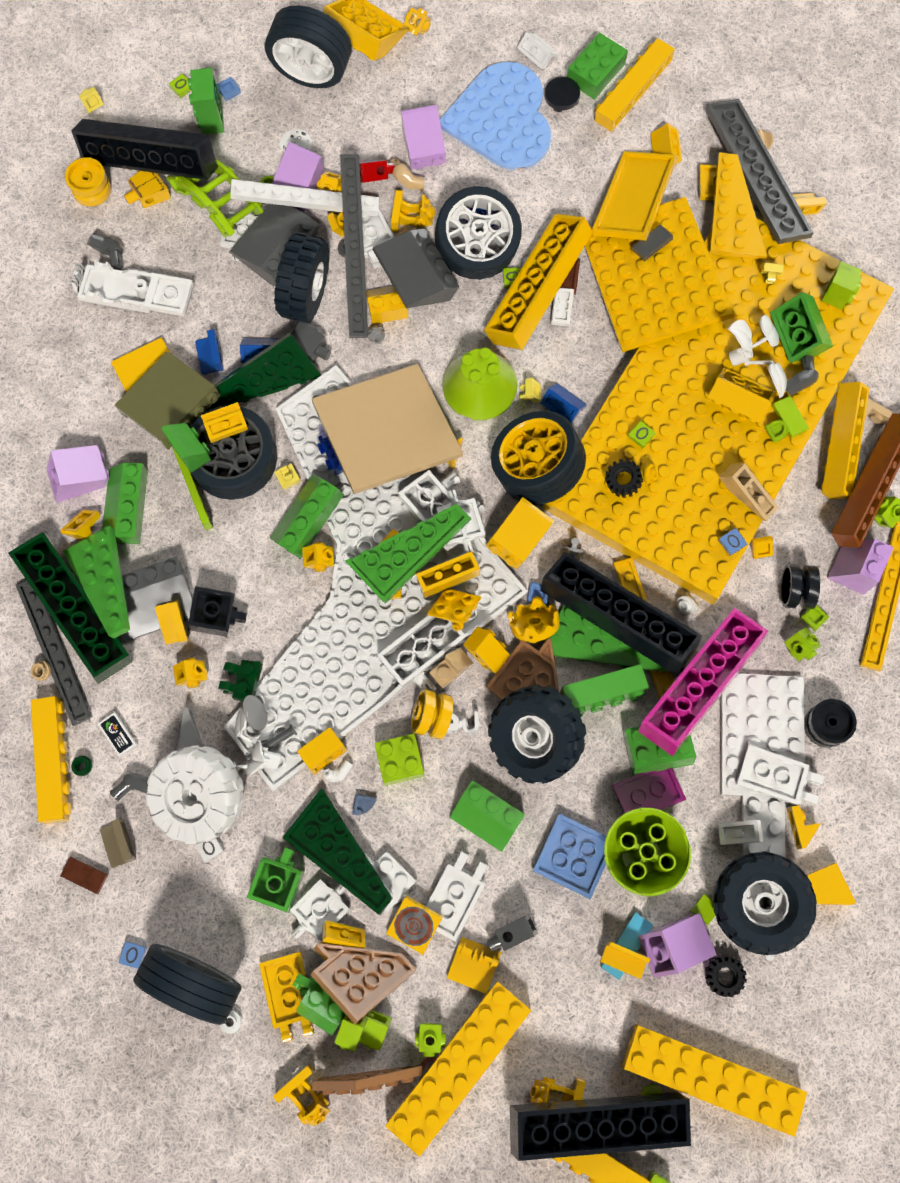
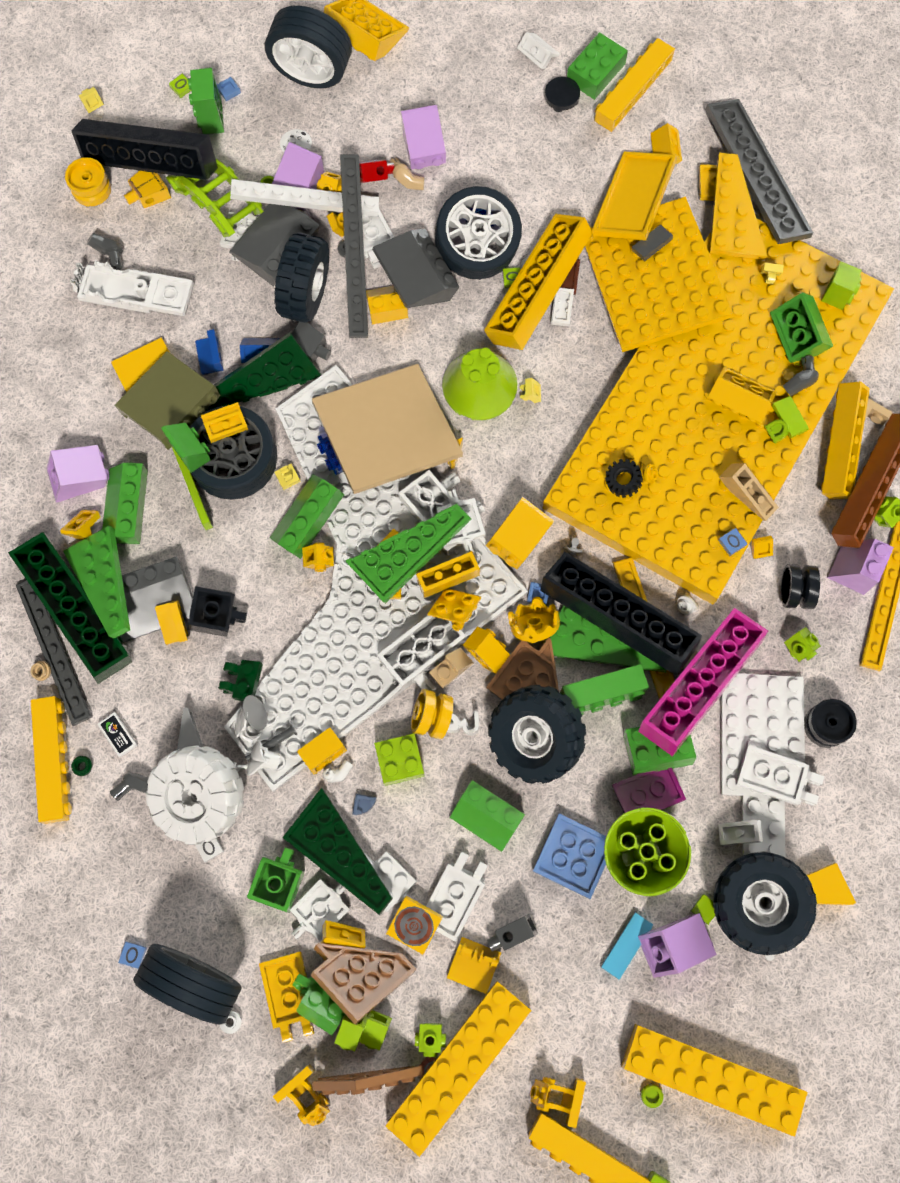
copper tile [60,857,108,894] -> none
dark tan panel [100,819,136,868] -> none
yellow brick [173,658,207,688] -> none
light grey plate [368,326,385,344] -> none
yellow tile [391,190,435,233] -> none
yellow brick [404,7,431,36] -> none
light blue plate [440,62,551,170] -> none
wheel [490,411,586,505] -> none
black brick [510,1092,691,1161] -> none
blue panel [540,383,587,424] -> none
yellow panel [599,941,651,979] -> none
lime tile [628,421,656,449] -> none
black tyre [705,956,747,997] -> none
white plant [728,315,787,398] -> none
tan plate [757,130,774,150] -> none
yellow slope [786,805,821,850] -> none
yellow panel [792,193,827,215] -> none
lime tile [800,605,829,632] -> none

